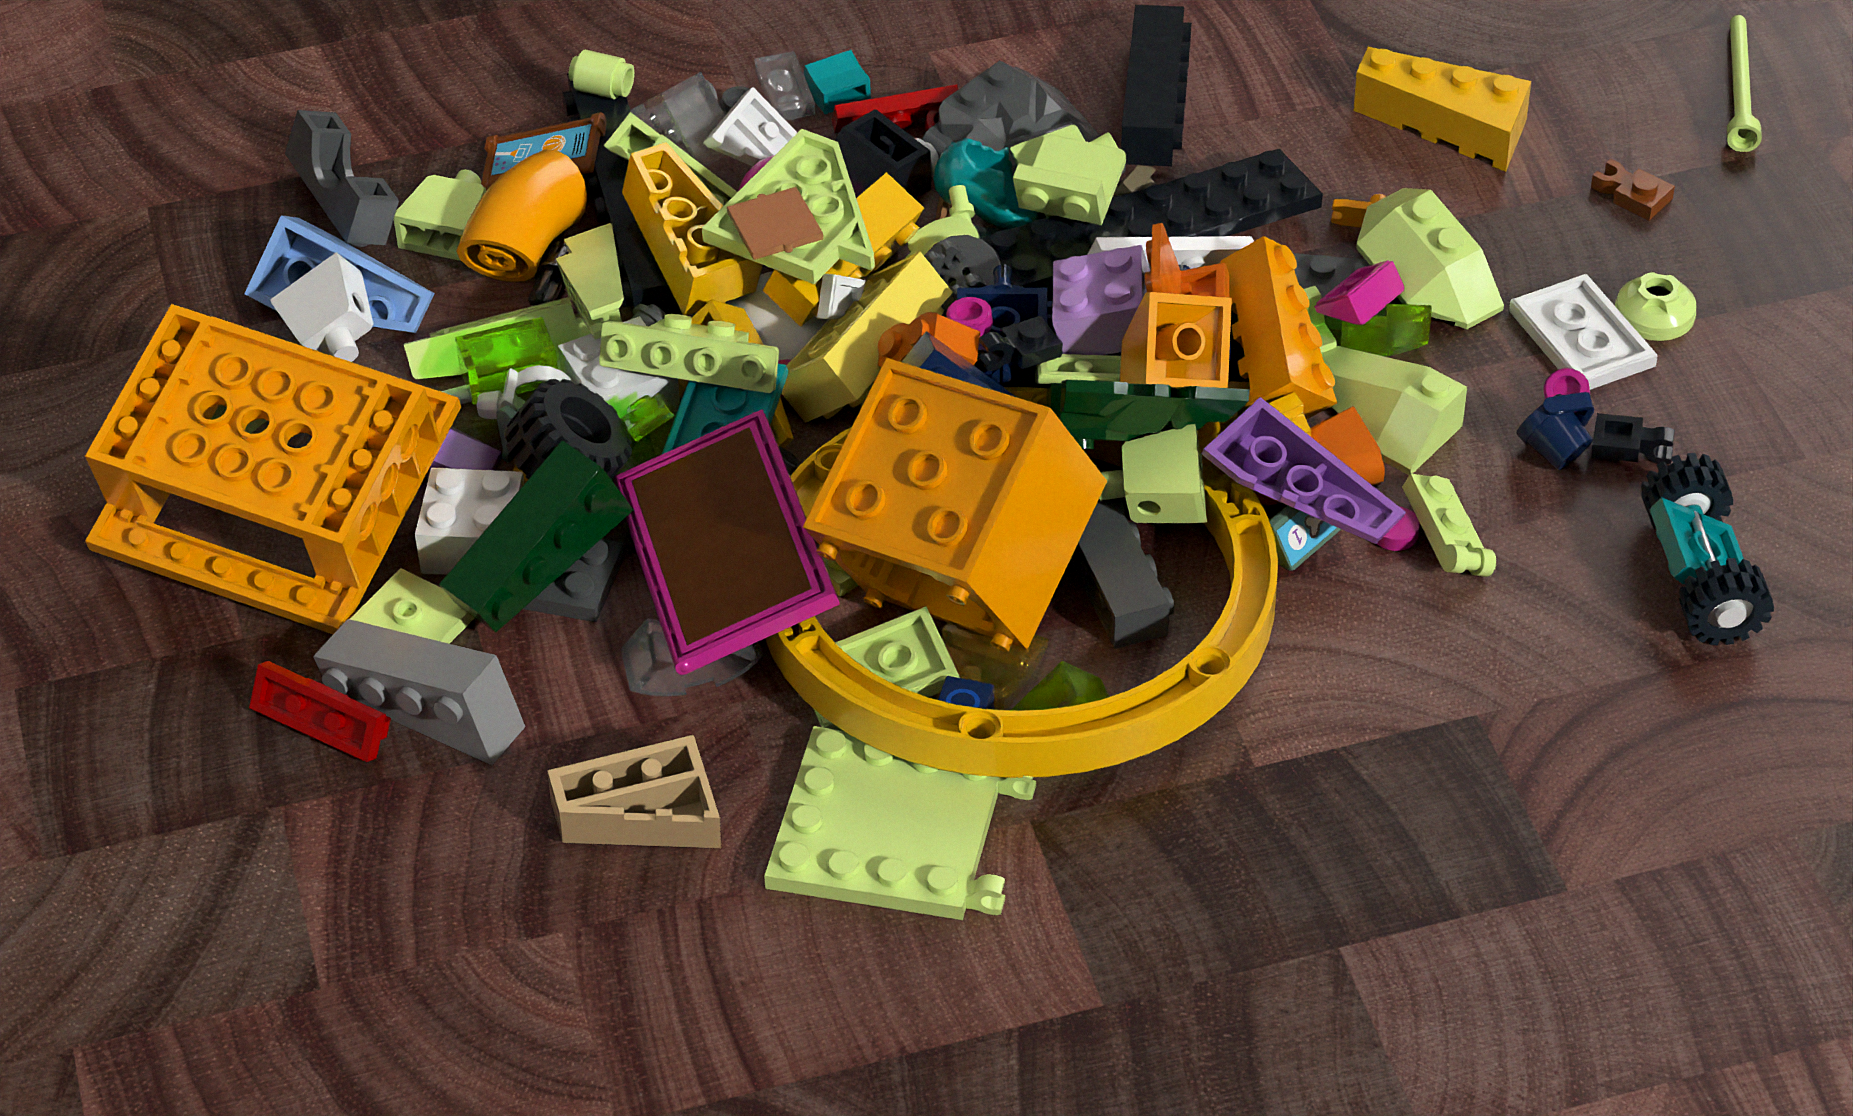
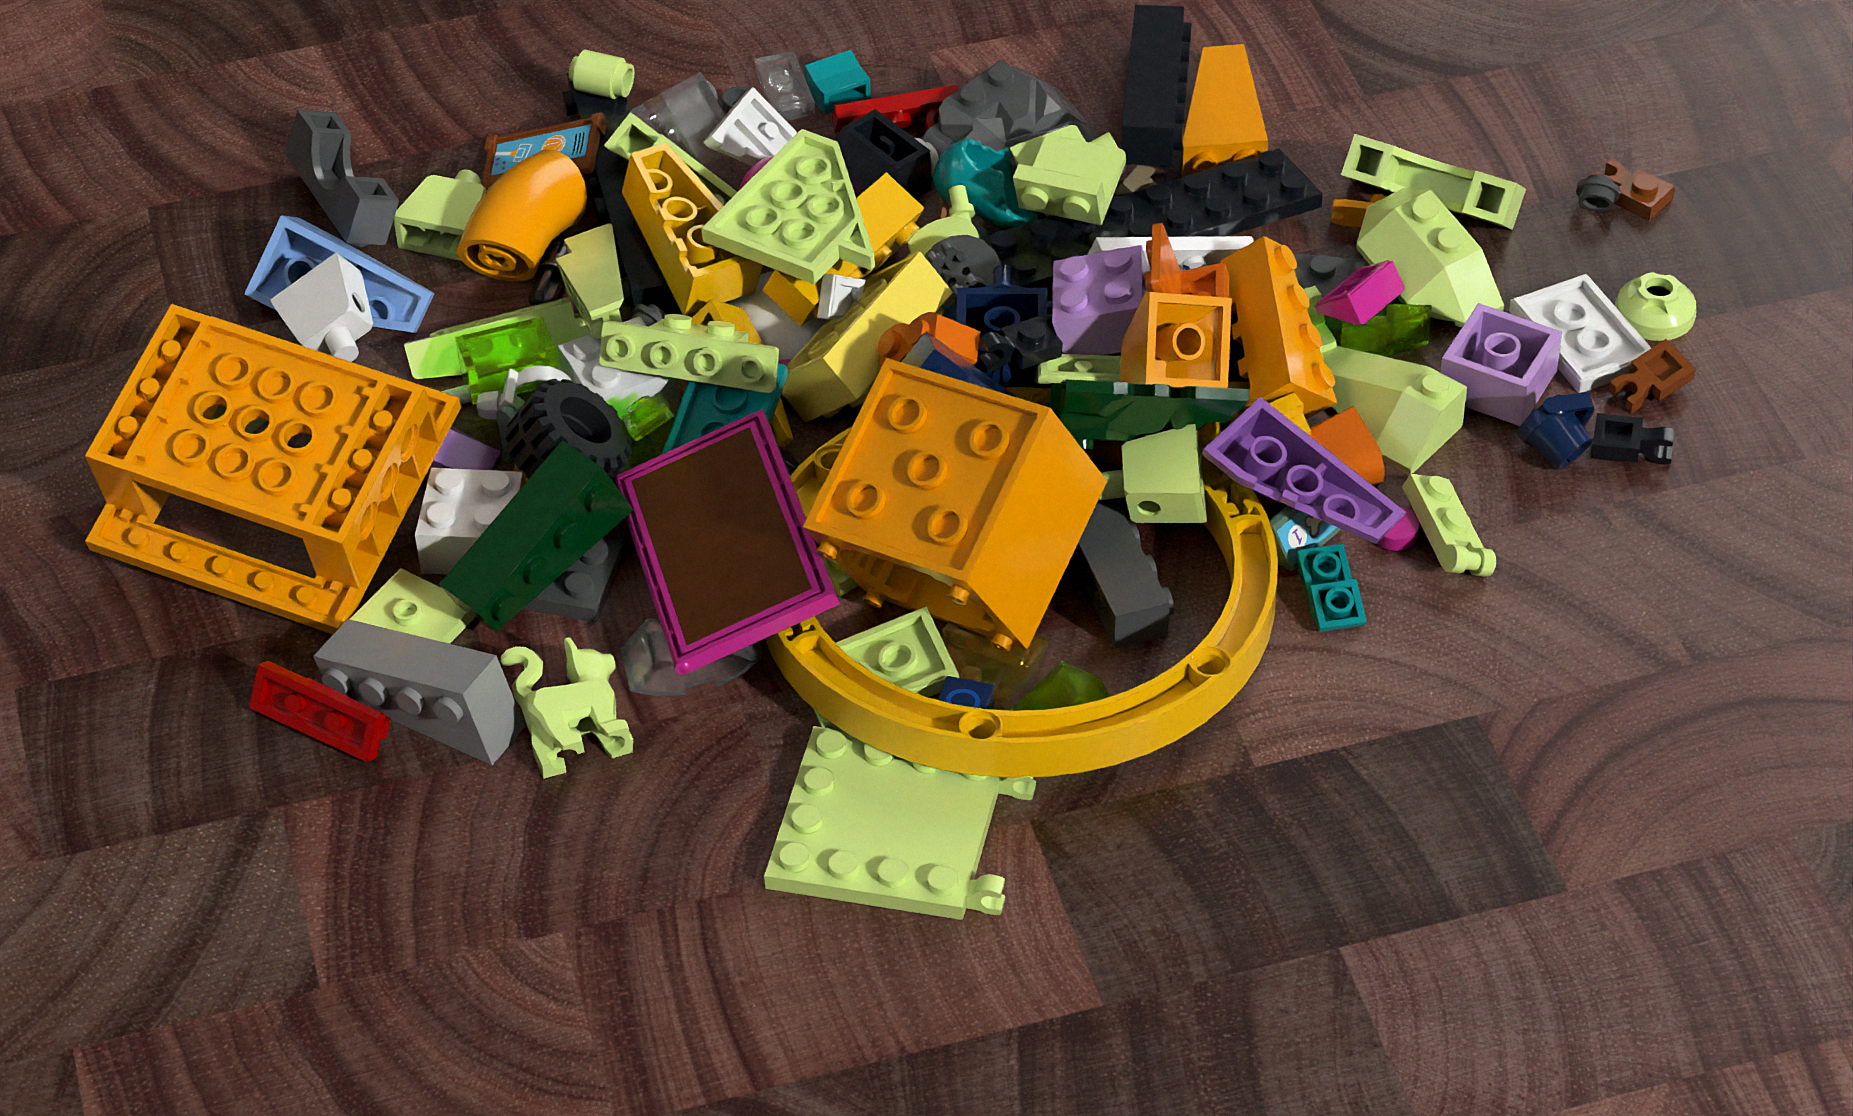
tan wedge [547,735,721,848] -> none
nougat piece [727,187,823,260] -> none
dark pink tile [946,297,993,337] -> none
yellow wedge [1354,47,1531,172] -> none
dark pink tile [1544,368,1591,399] -> none
plate [1641,453,1774,646] -> none
yellowish green piece [1727,15,1762,152] -> none
none -> yellowish green animal [500,637,633,779]
none -> light orange slope [1181,44,1268,177]
none -> teal slope [1295,544,1367,632]
none -> yellowish green arch [1341,134,1526,230]
none -> lavender brick [1440,303,1562,426]
none -> dark grey plate [1576,174,1620,211]
none -> dark orange plate [1609,339,1696,414]

